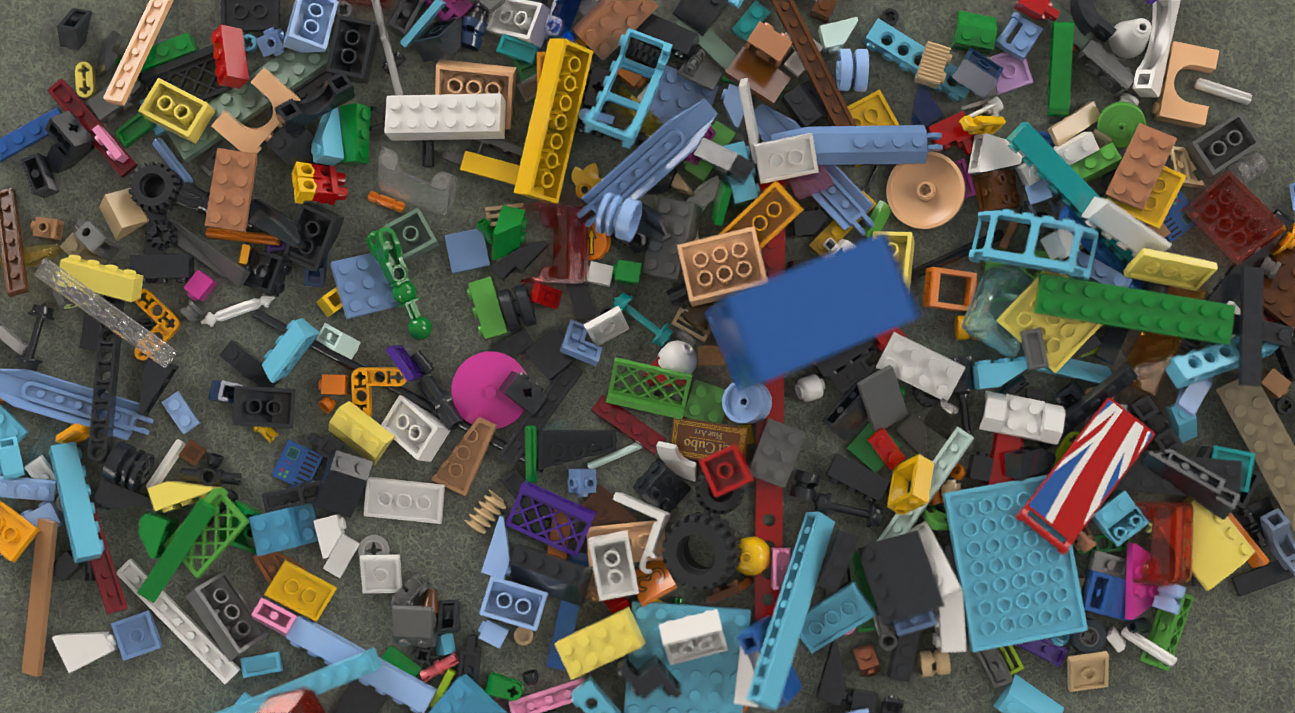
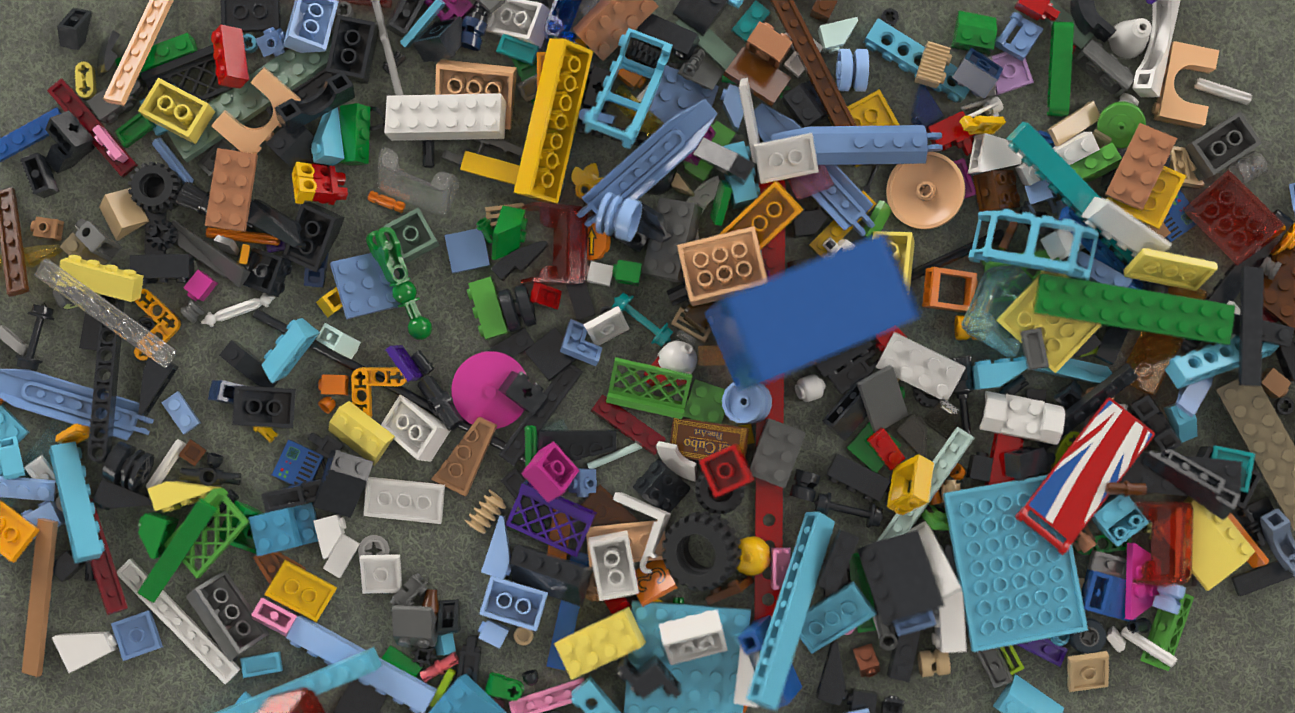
none -> light grey tile [214,235,240,256]
none -> dark pink brick [522,442,579,502]
none -> reddish brown axle [1105,481,1147,497]

